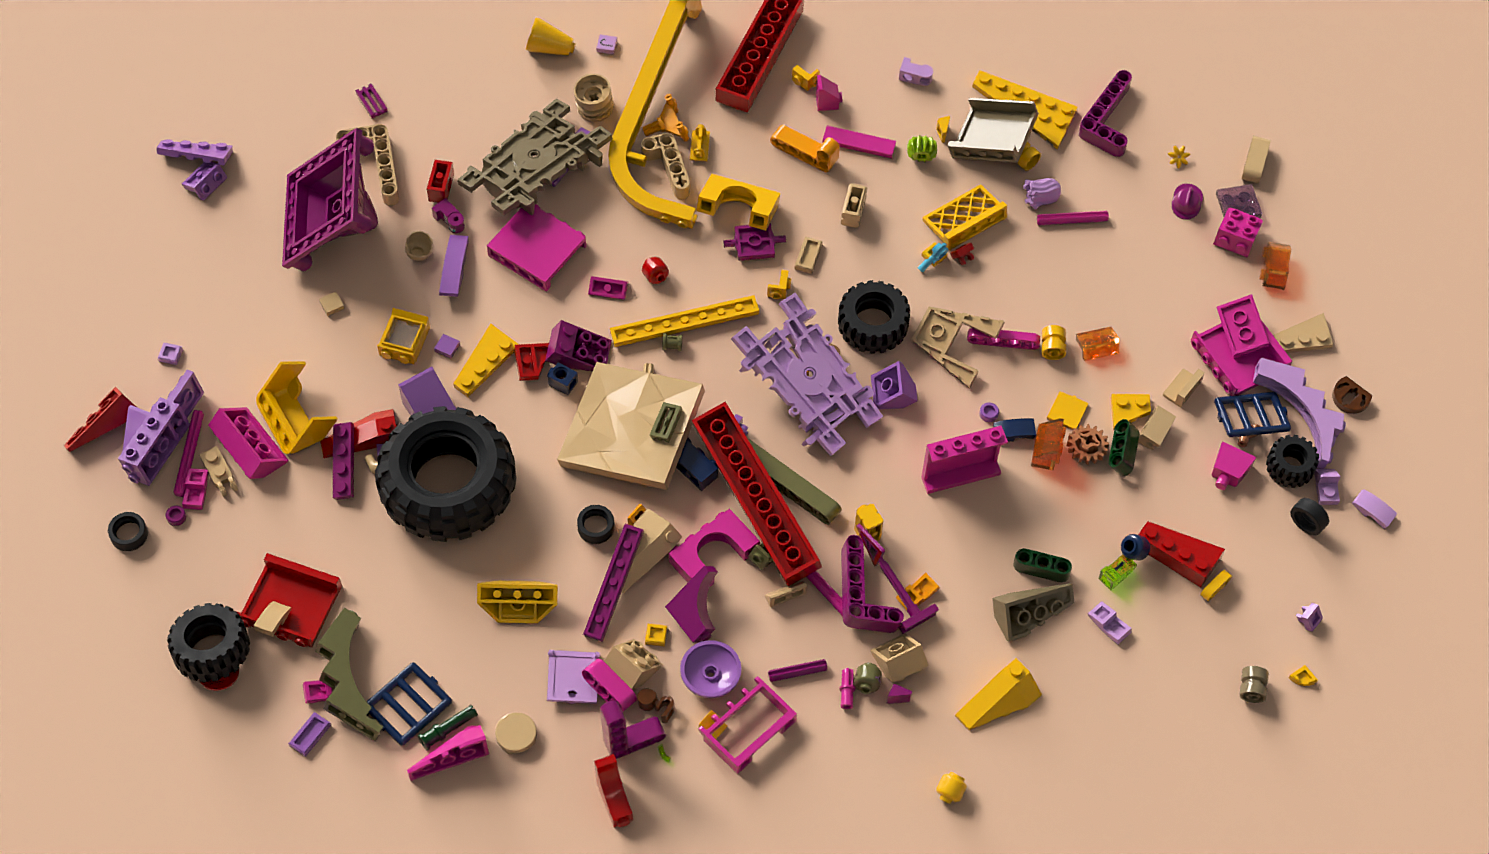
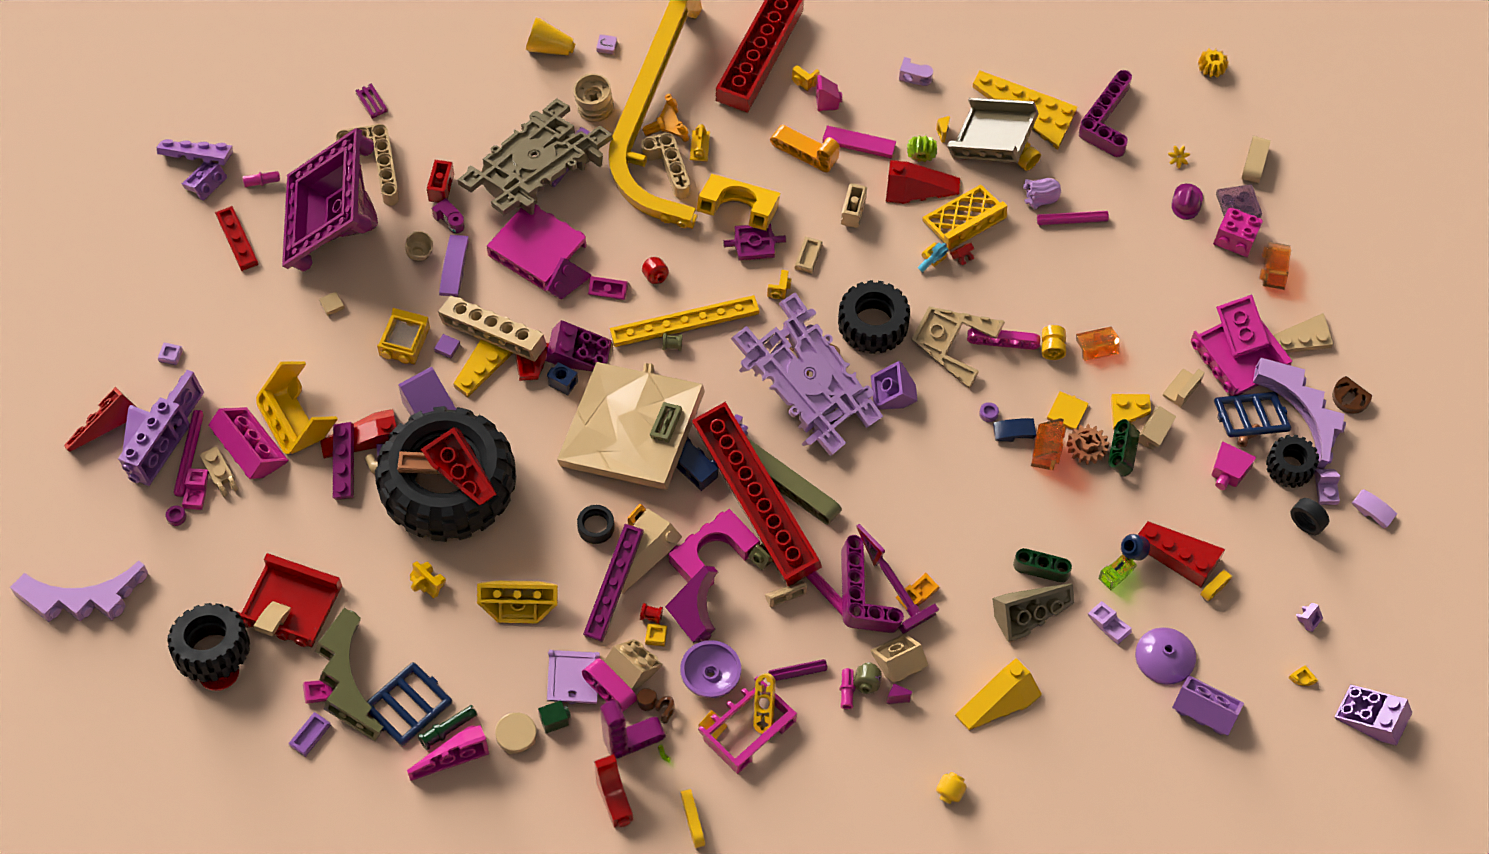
black tyre [107,512,148,551] -> none
yellow brick [854,504,884,546] -> none
dark pink panel [921,426,1008,494] -> none
dark tan wheel [1240,666,1269,703] -> none
none -> lavender arch [10,561,149,622]
none -> red tile [215,206,259,271]
none -> dark pink axle [243,171,280,188]
none -> nougat tile [397,452,438,474]
none -> yellow hips [410,561,446,599]
none -> red wedge [421,427,497,505]
none -> tan brick [438,296,547,362]
none -> dark green brick [538,700,571,734]
none -> magenta wing [544,257,592,299]
none -> red bush [640,603,663,624]
none -> yellow beam [680,789,705,848]
none -> yellow beam [753,673,776,734]
none -> red wedge [886,160,961,204]
none -> medium lavender dish [1135,627,1196,684]
none -> medium lavender slope [1172,675,1244,736]
none -> yellow gear [1198,48,1229,78]
none -> medium lavender slope [1335,685,1412,746]

